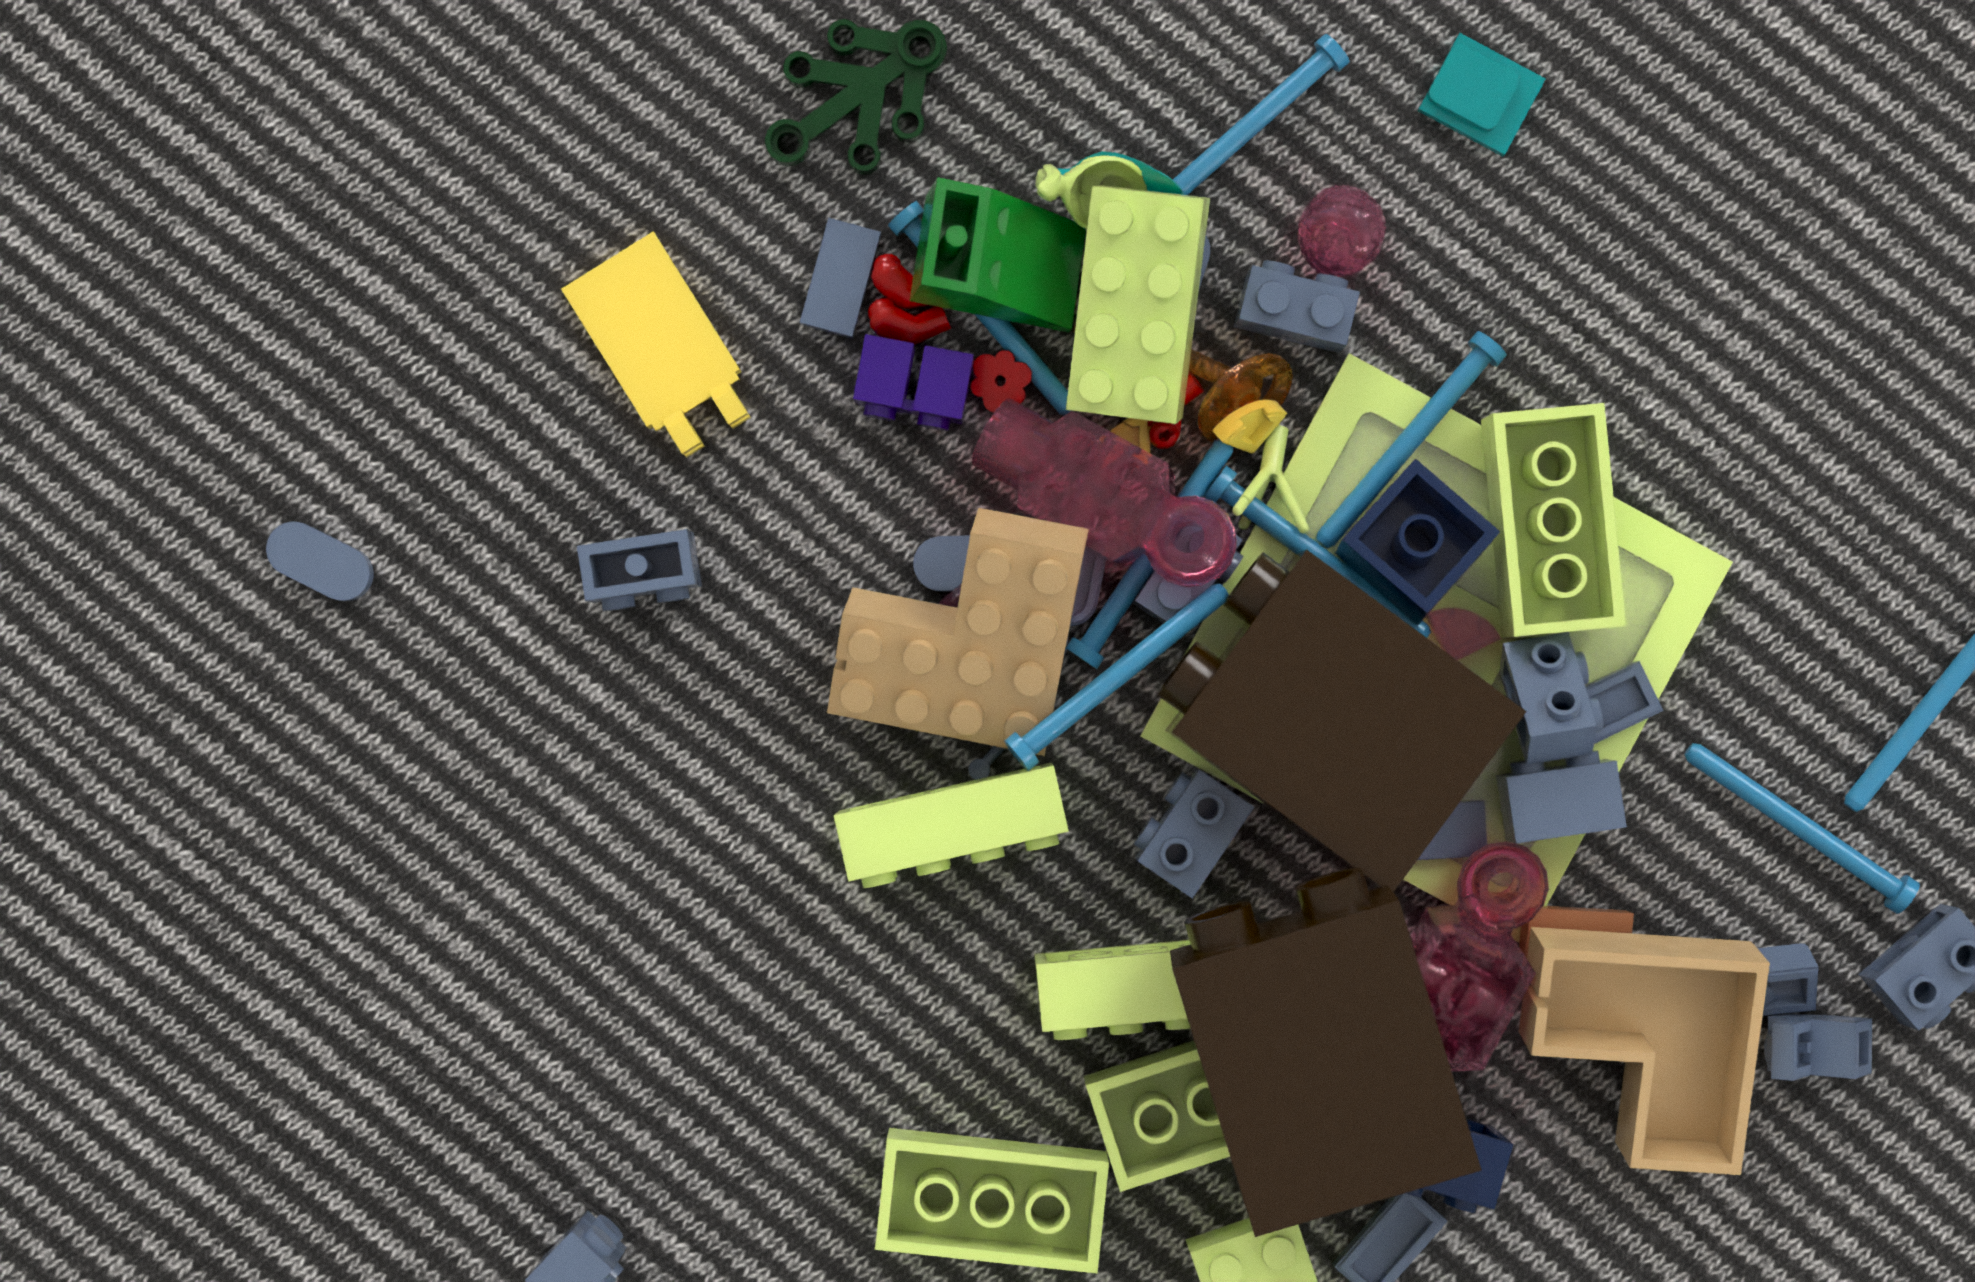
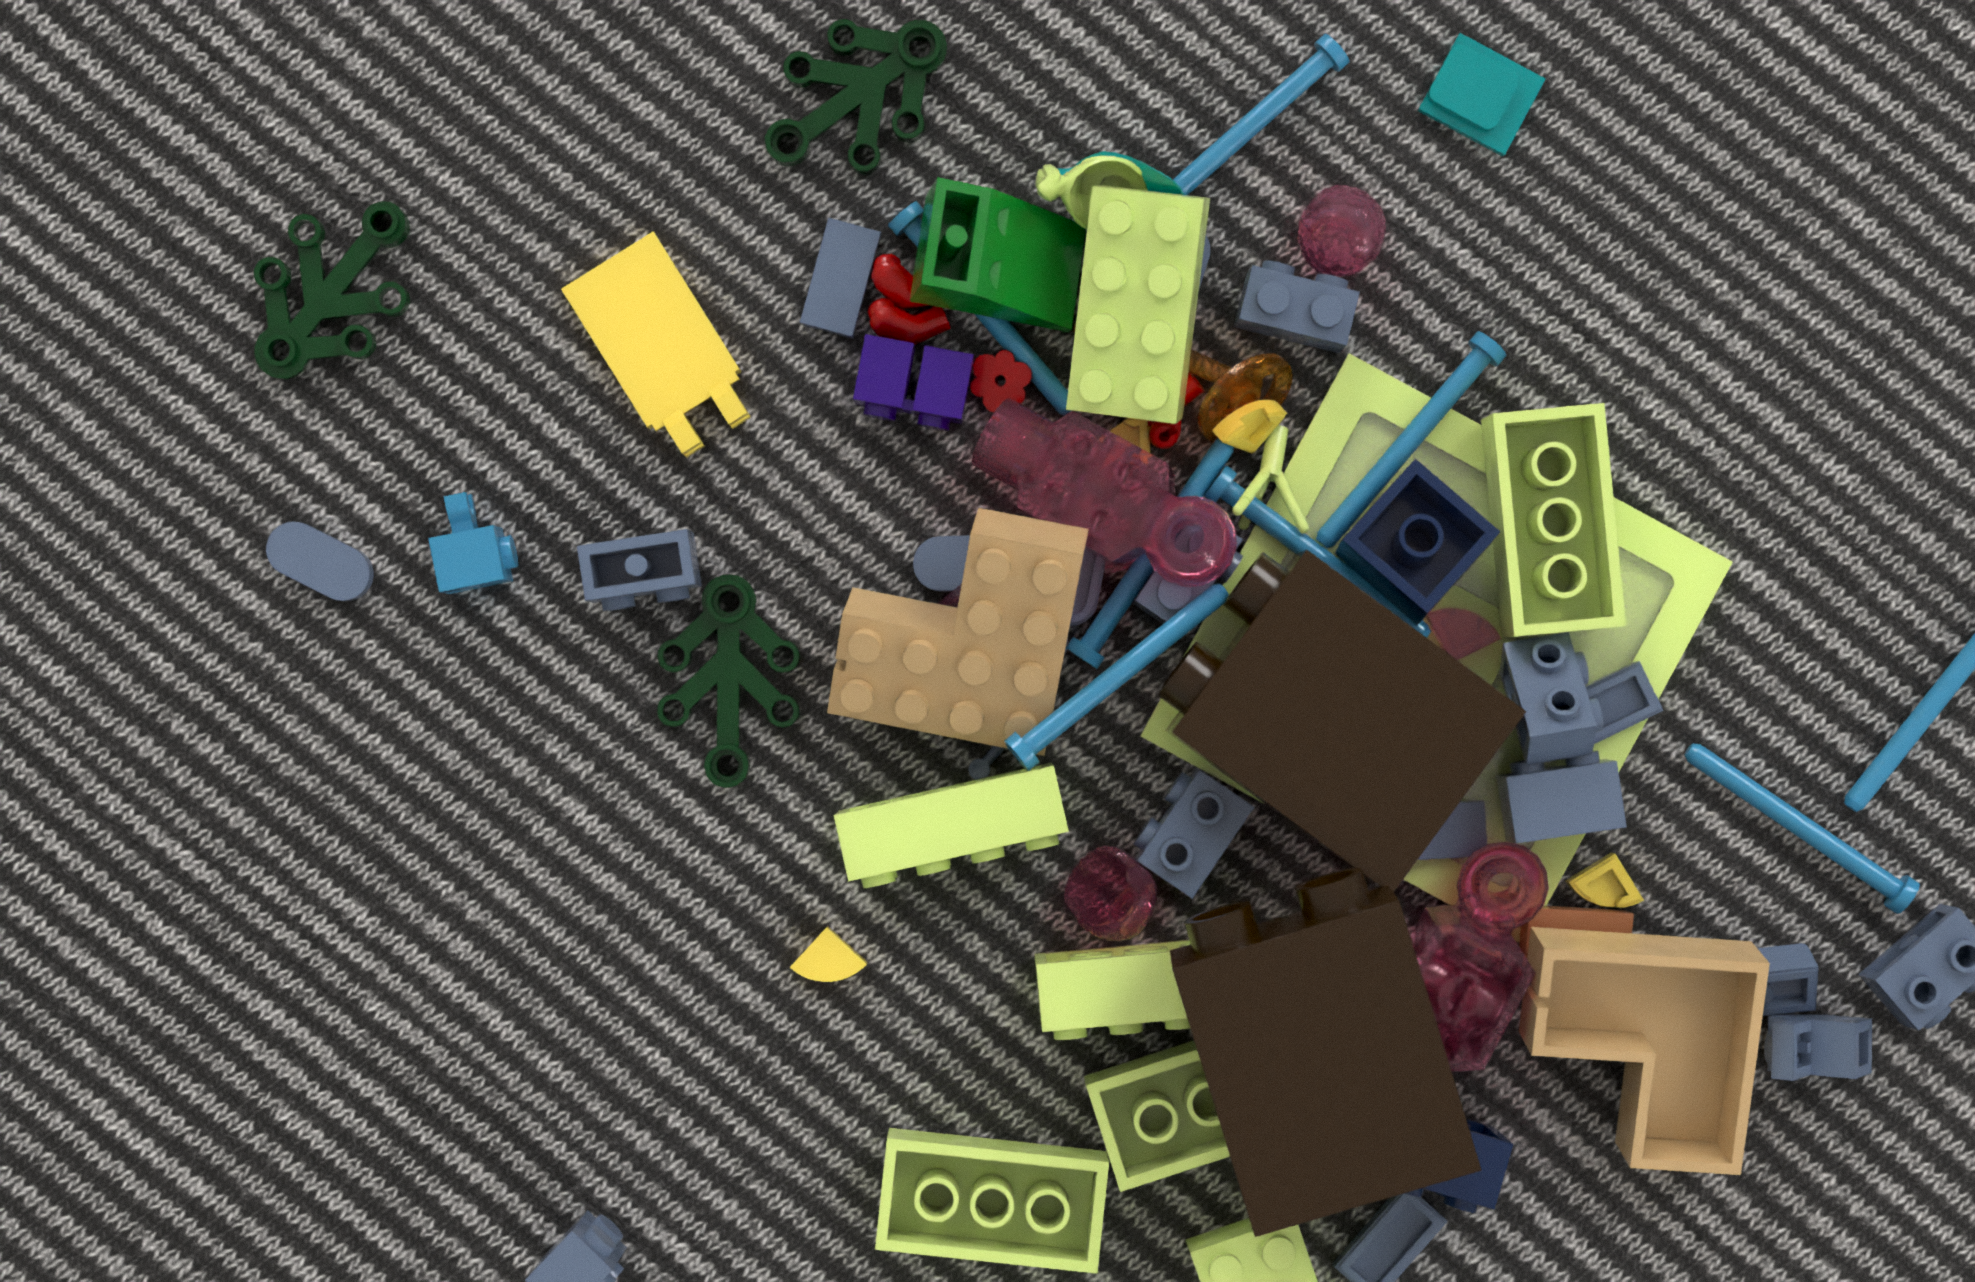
none -> dark green plant [254,201,410,379]
none -> dark azure brick [428,492,518,594]
none -> dark green plant [657,574,801,788]
none -> light yellow tile [790,926,868,982]
none -> clear pink hair [1064,845,1158,941]
none -> light yellow tile [1565,853,1644,908]

